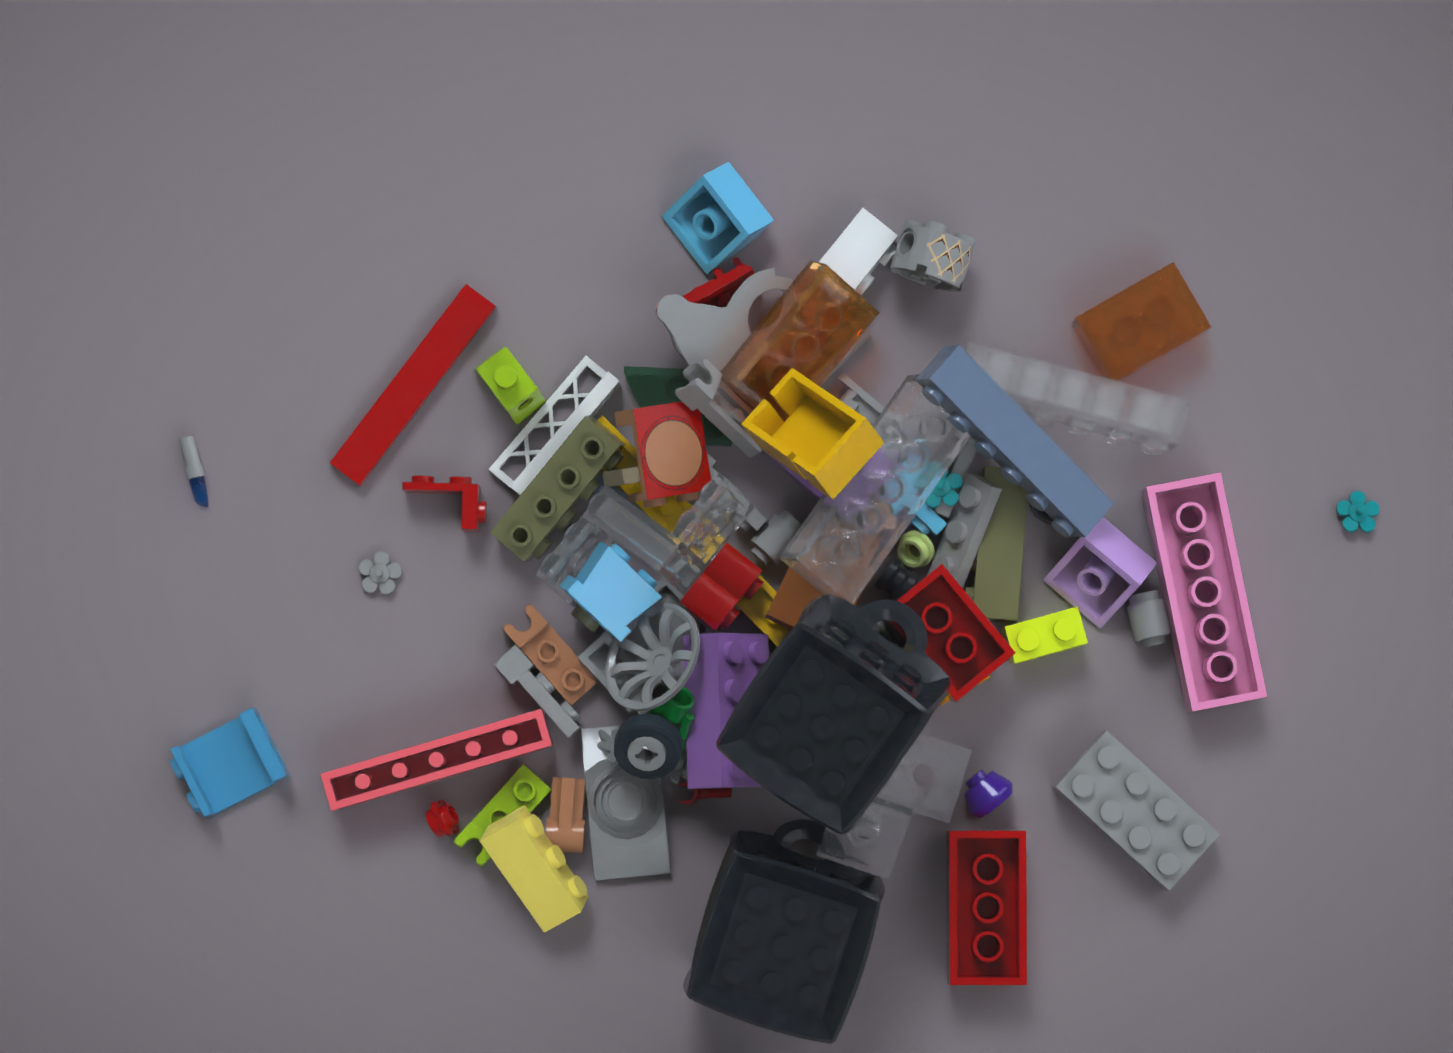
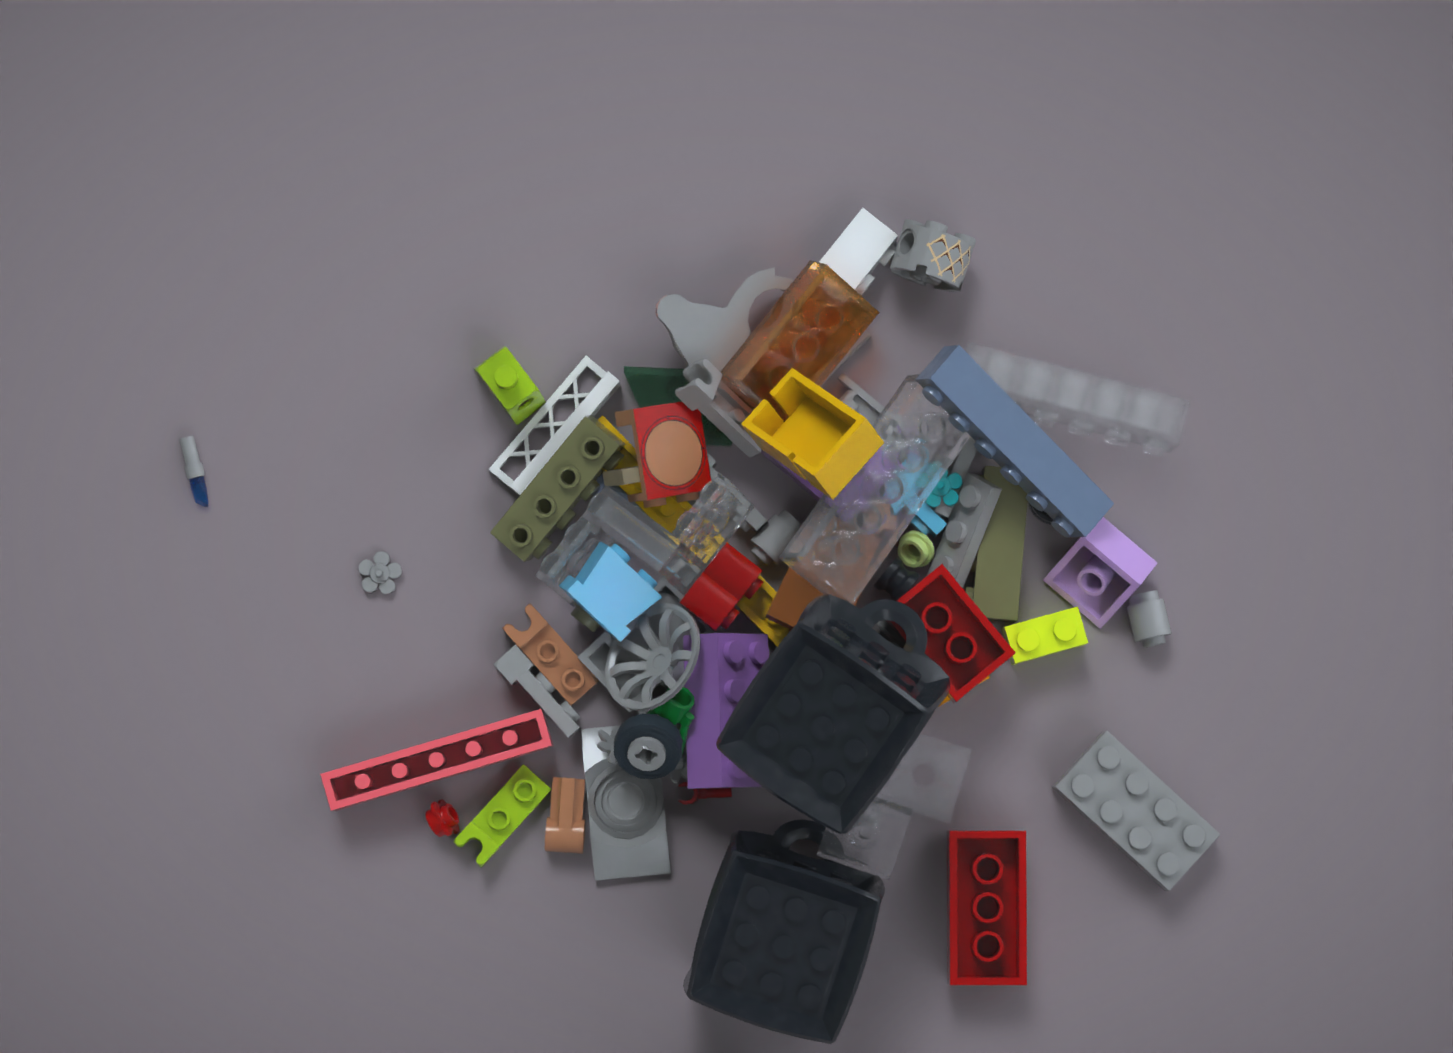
dark azure panel [169,707,291,817] -> none
red tile [329,284,497,487] -> none
red bracket [402,475,487,532] -> none
light yellow brick [480,805,589,933] -> none
medium azure slope [662,162,774,275] -> none
red plate [682,257,755,308] -> none
dark purple cone [964,769,1013,818] -> none
clear orange brick [1071,262,1211,388] -> none
bright pink brick [1141,472,1267,713] -> none
teal plant [1336,491,1380,533] -> none

